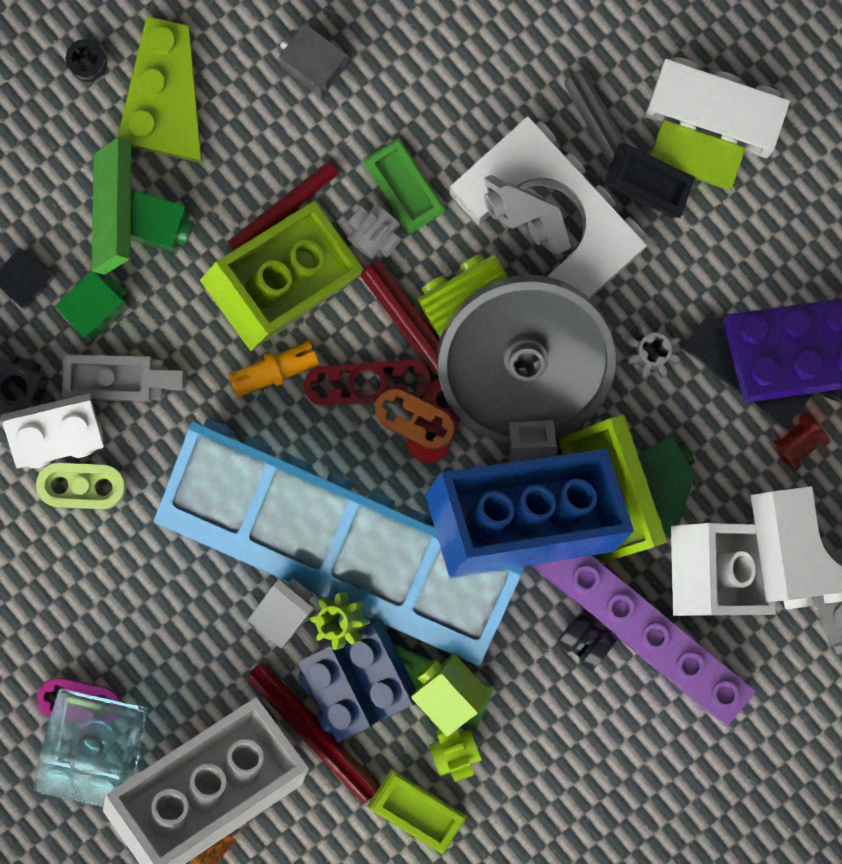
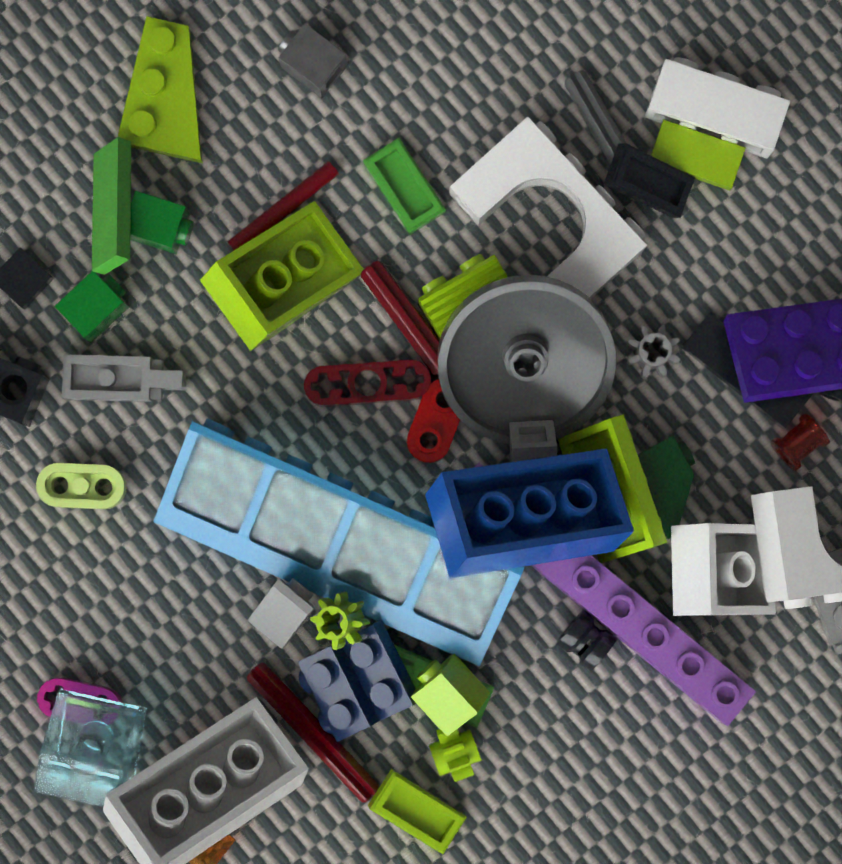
white bracket [2,393,104,468] -> none
black bush [65,39,107,82] -> none
light orange pin [228,340,319,399] -> none
light grey gear [347,204,401,259] -> none
dark orange beam [375,389,455,450] -> none
light grey slope [484,175,571,255] -> none

